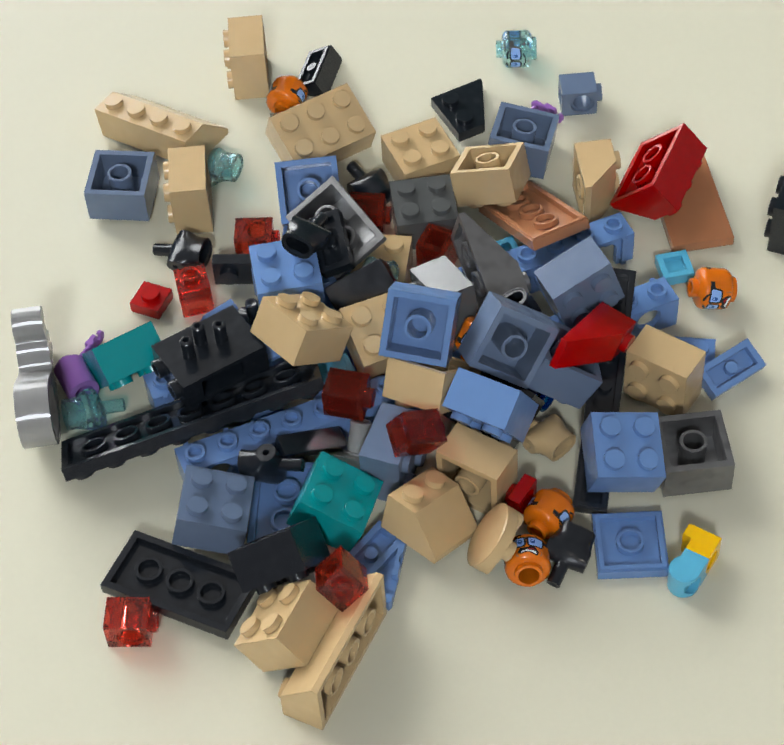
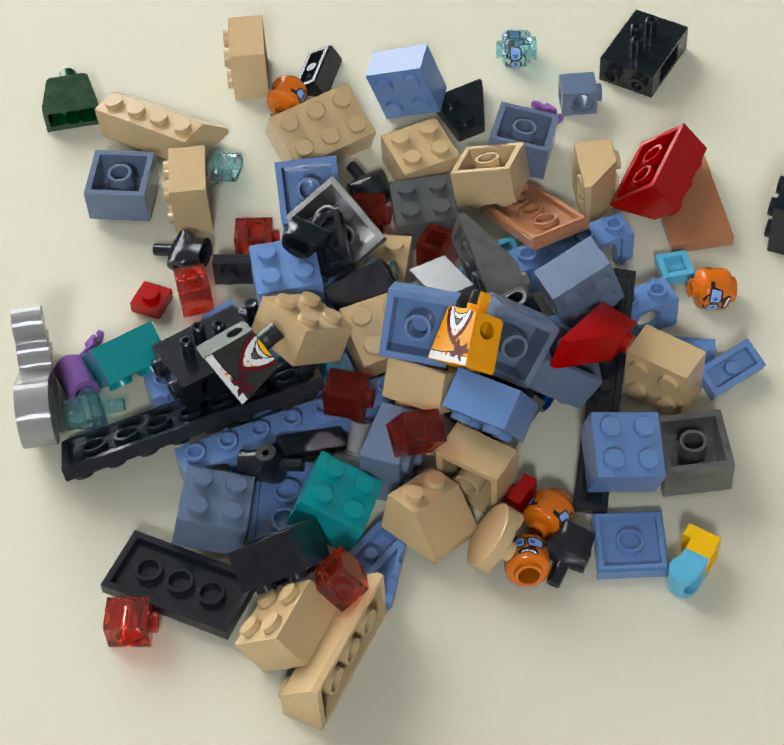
tan piece [521,414,576,462] -> none
none -> dark green torso [42,68,99,132]
none -> torso [196,321,284,405]
none -> medium blue brick [366,44,447,119]
none -> light orange torso [428,289,503,375]
none -> black piece [599,9,688,98]

